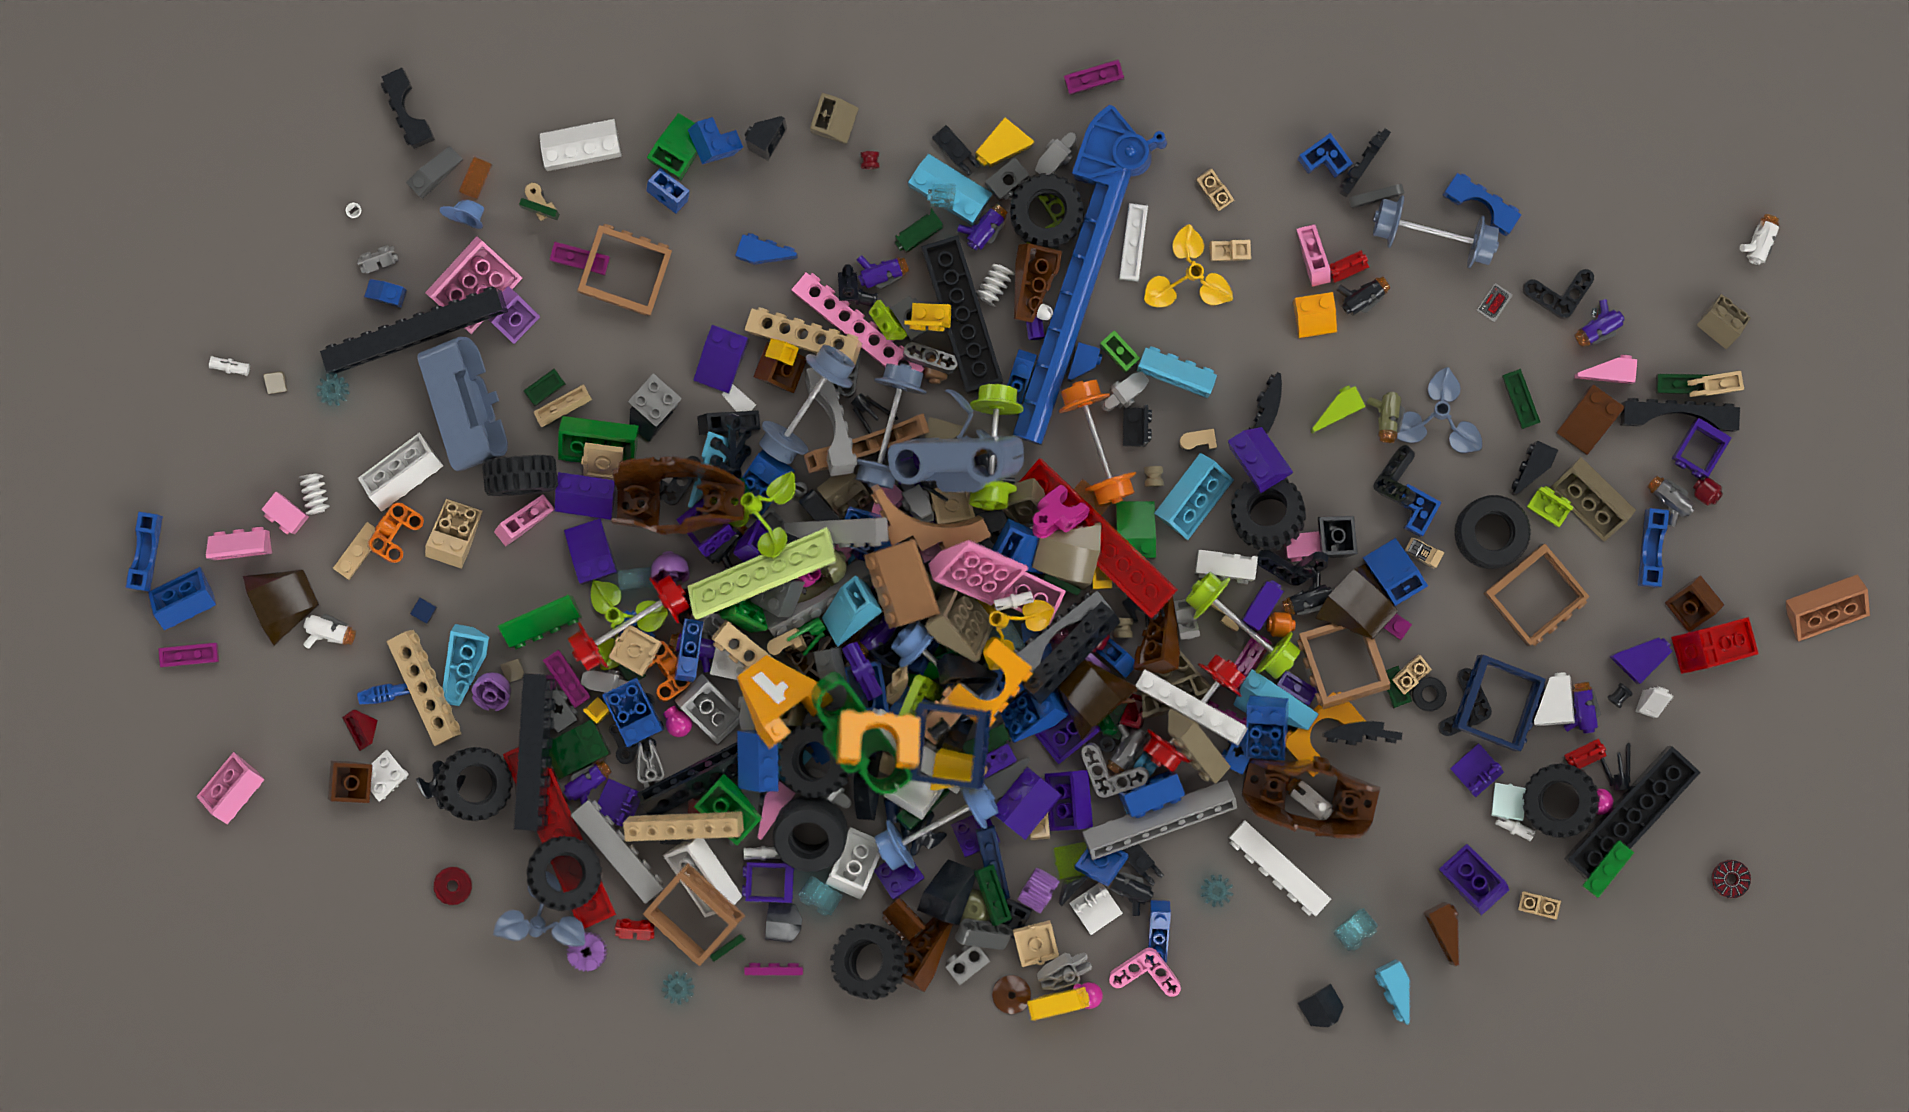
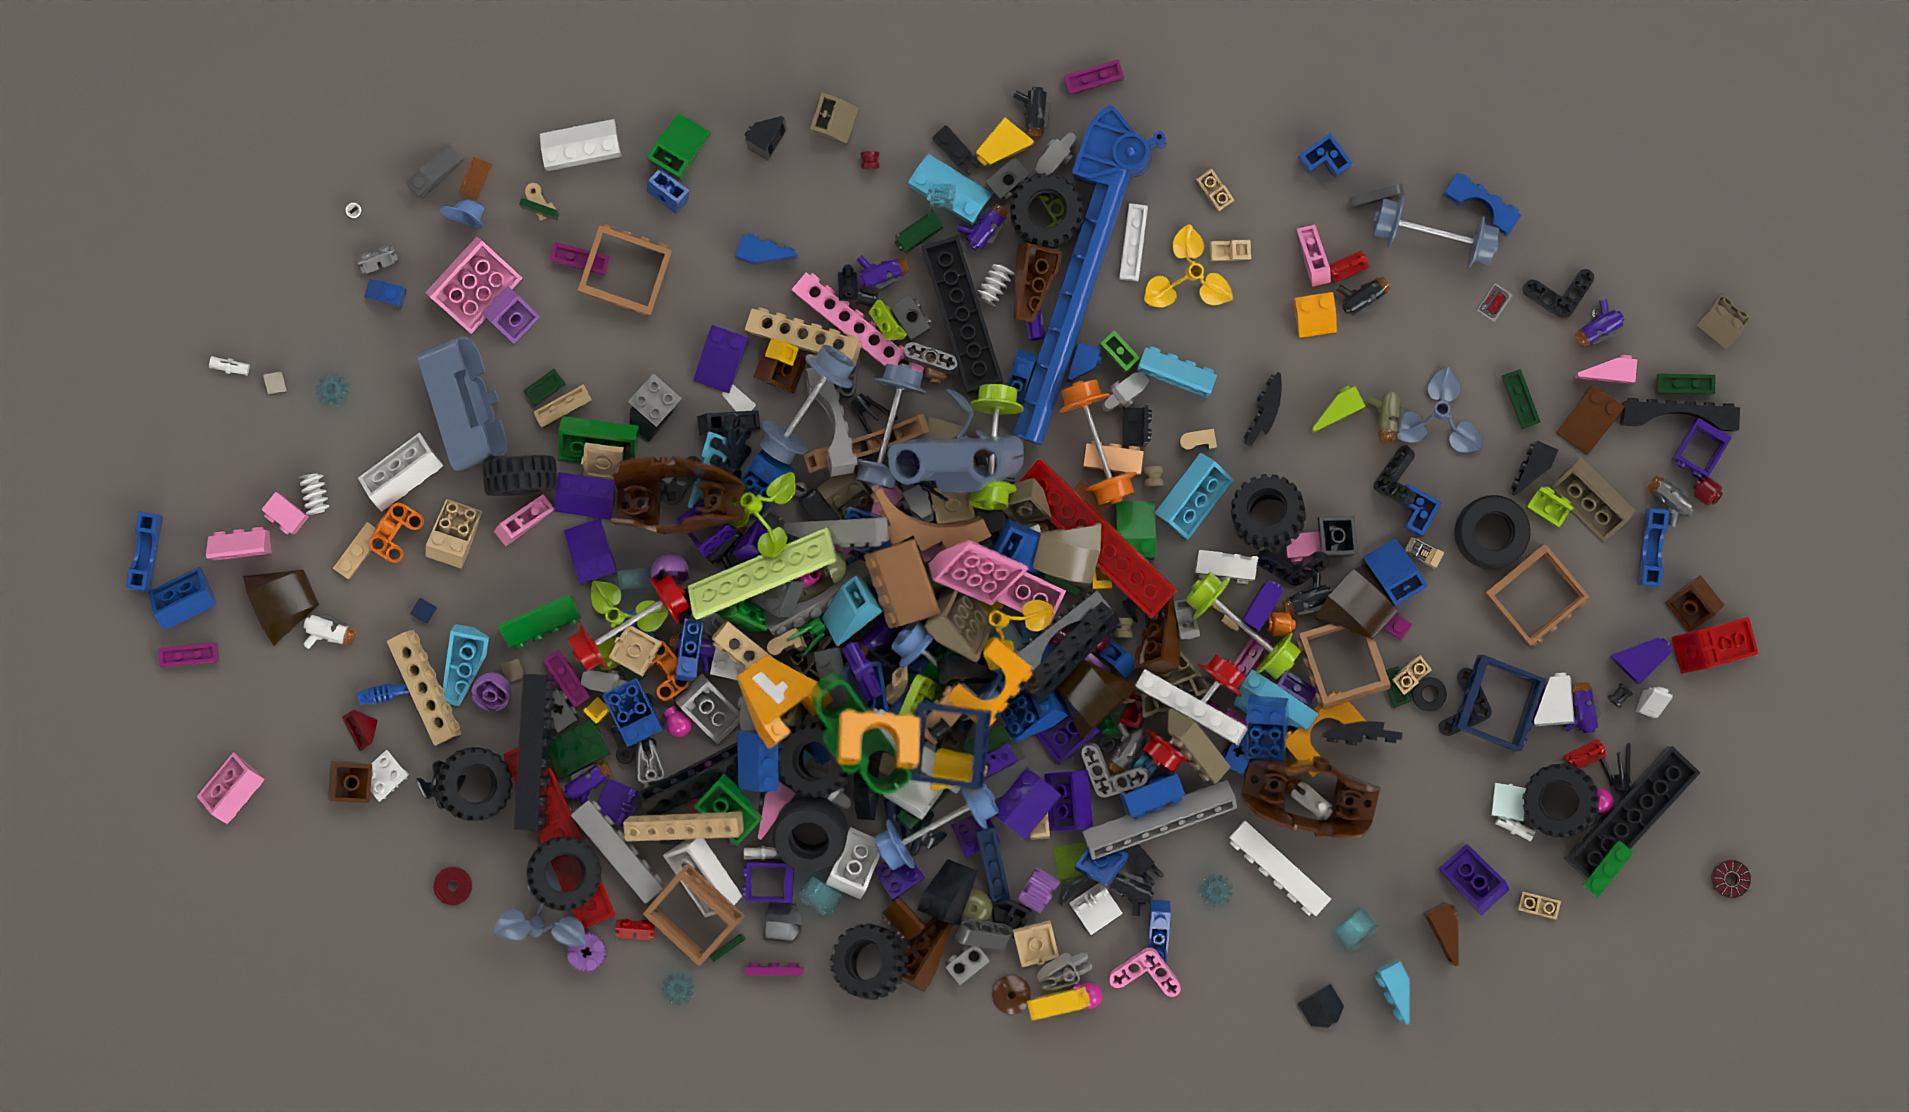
black brick [320,287,508,375] -> none
black arch [380,68,435,149] -> none
blue brick [688,117,743,165] -> none
yellow bracket [904,303,951,331] -> none
dark green plate [974,864,1012,926] -> none
white pin [994,590,1034,611] -> none
dark pink piece [1033,485,1090,538] -> none
white hinge [1037,304,1053,320] -> none
dark purple slope [1228,427,1293,493] -> none
black hinge [1340,128,1391,197] -> none
dark purple hinge [1450,743,1504,798] -> none
tan hinge [1687,371,1744,397] -> none
white piece [1740,214,1779,265] -> none
nougat slope [1786,574,1870,642] -> none
none -> black piece [1013,87,1051,138]
none -> light nougat brick [1083,441,1144,476]

